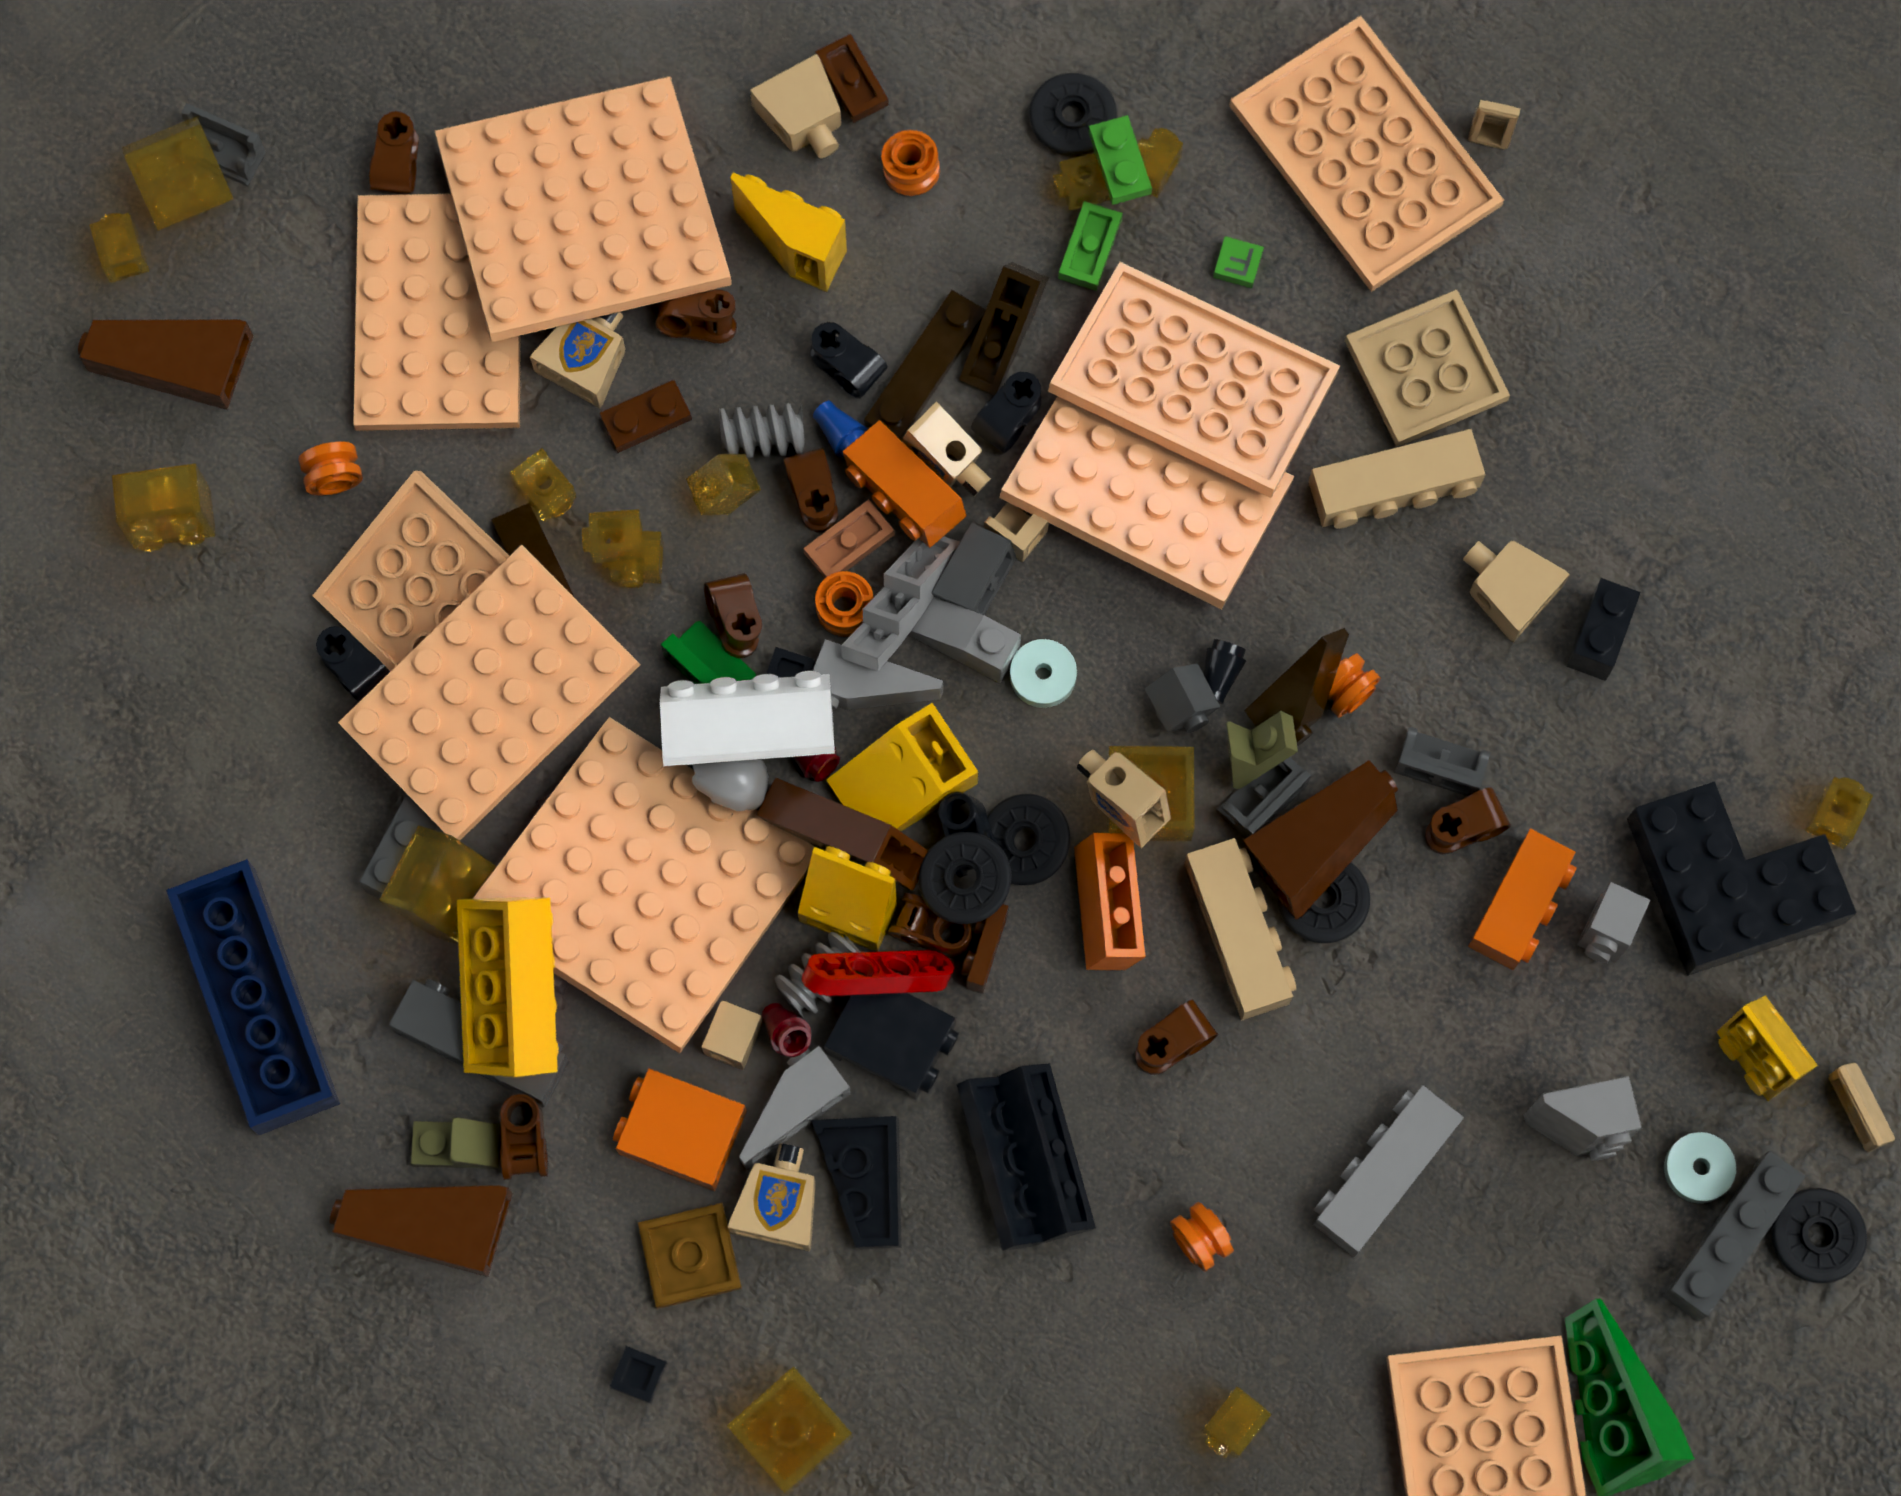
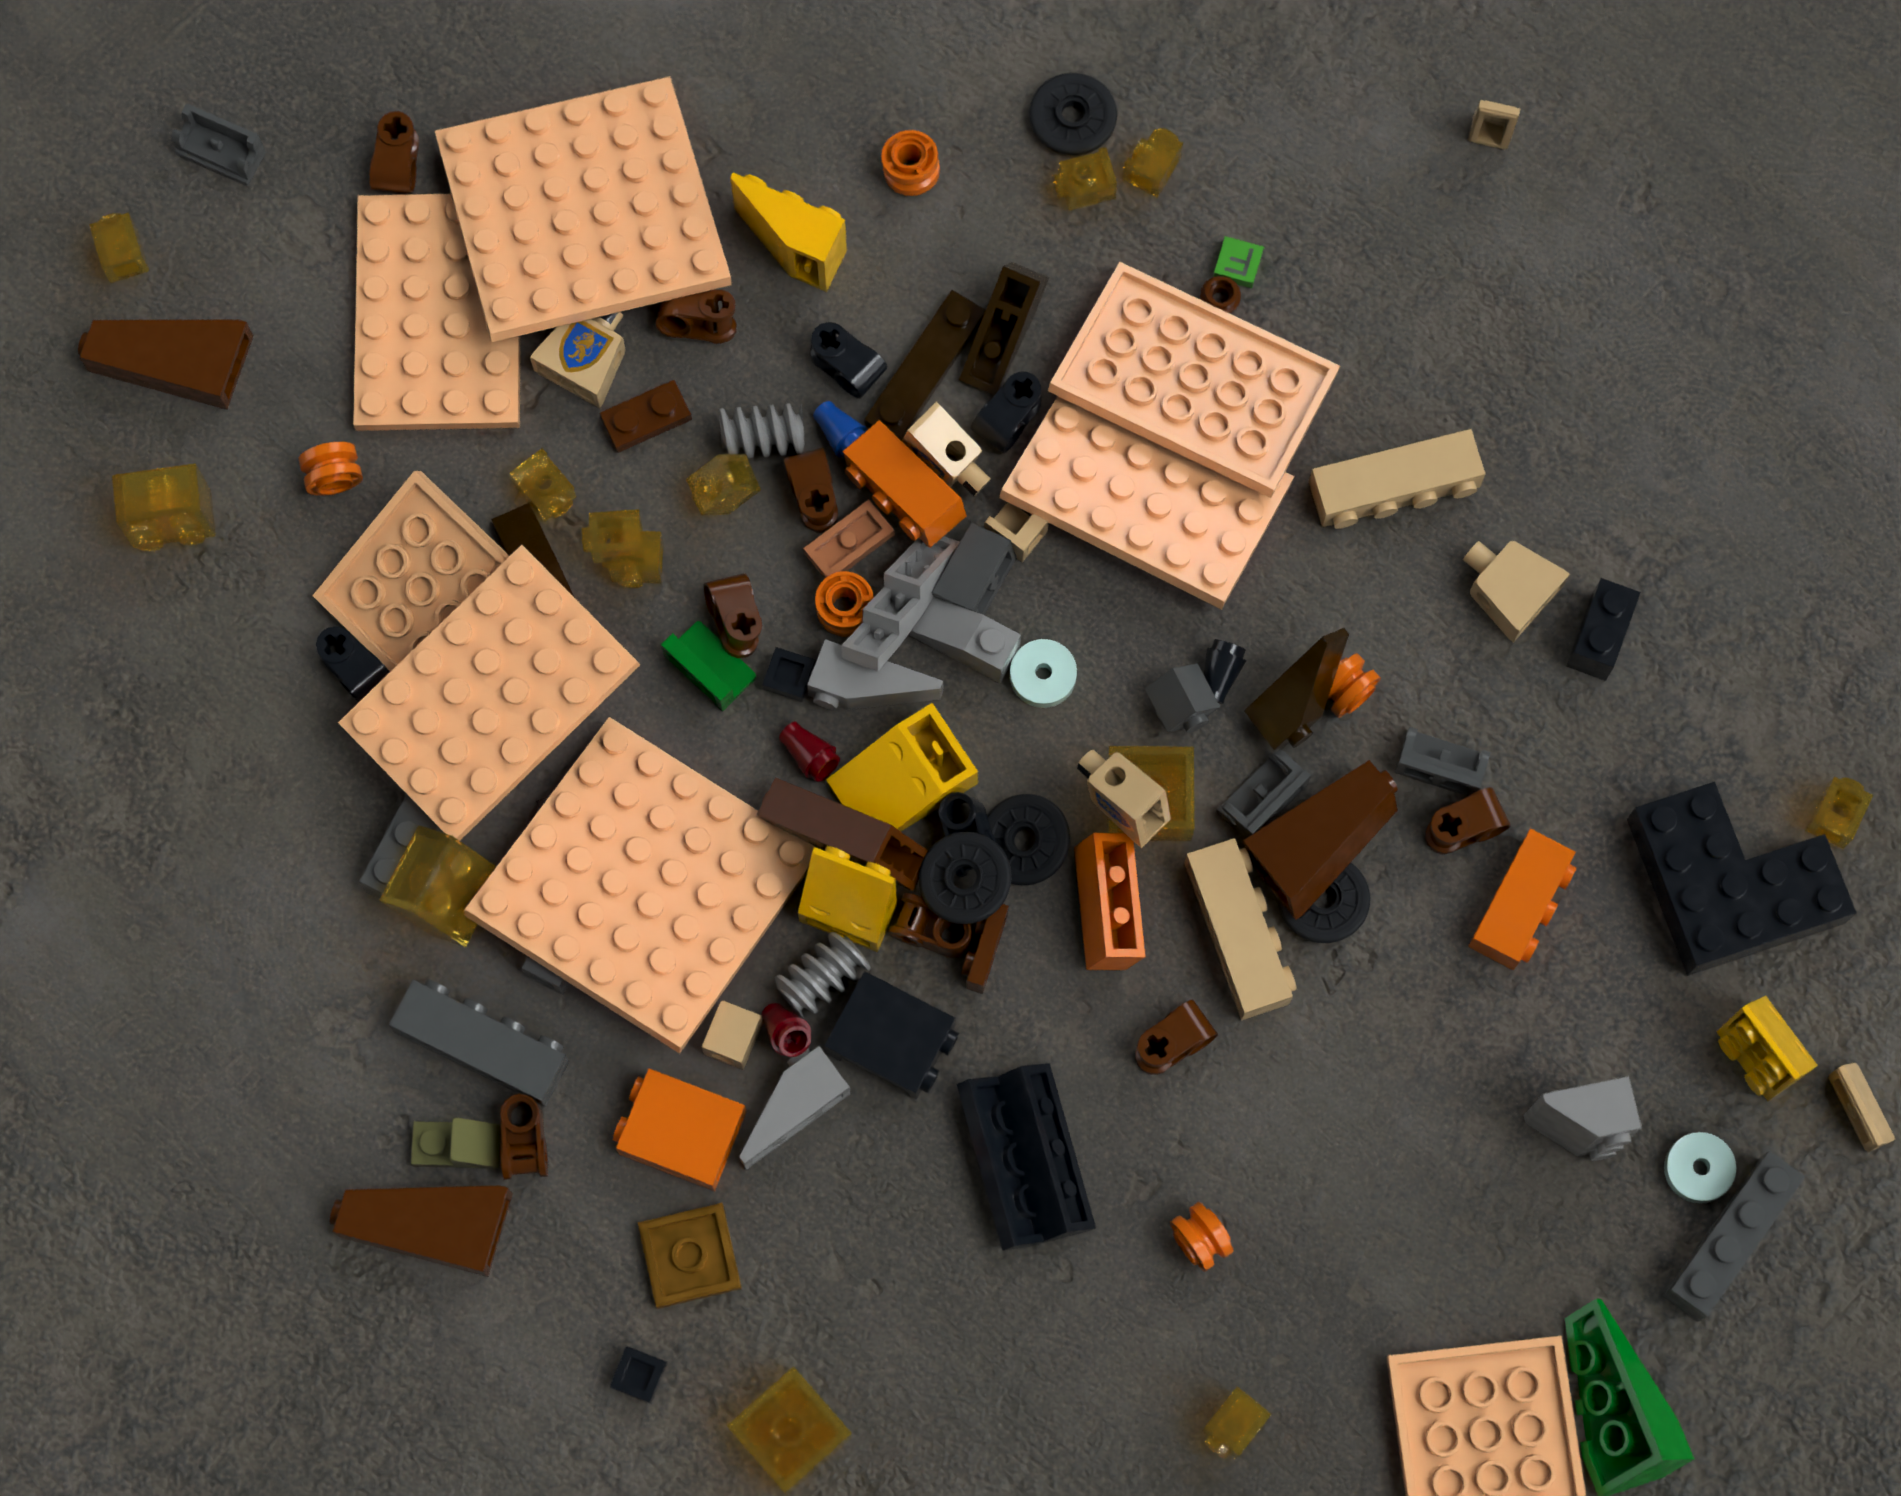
clear yellow brick [122,116,234,230] -> none
dark blue brick [166,859,340,1136] -> none
yellow slope [457,897,558,1077] -> none
white slope [660,671,835,766] -> none
light grey hair [692,759,769,812] -> none
torso [728,1144,815,1252] -> none
tan torso [750,54,841,158] -> none
red beam [801,950,954,996] -> none
black wing [811,1116,902,1250] -> none
reddish brown plate [815,34,889,123] -> none
bright green plate [1058,201,1123,291] -> none
bright green plate [1088,115,1152,205] -> none
olive slope [1226,711,1298,789] -> none
light nougat plate [1230,16,1504,292] -> none
light grey brick [1313,1085,1464,1257] -> none
tan plate [1345,290,1510,447] -> none
light grey brick [1577,882,1650,963] -> none
black wheel [1772,1188,1867,1283] -> none
none -> reddish brown plate [1200,276,1241,314]

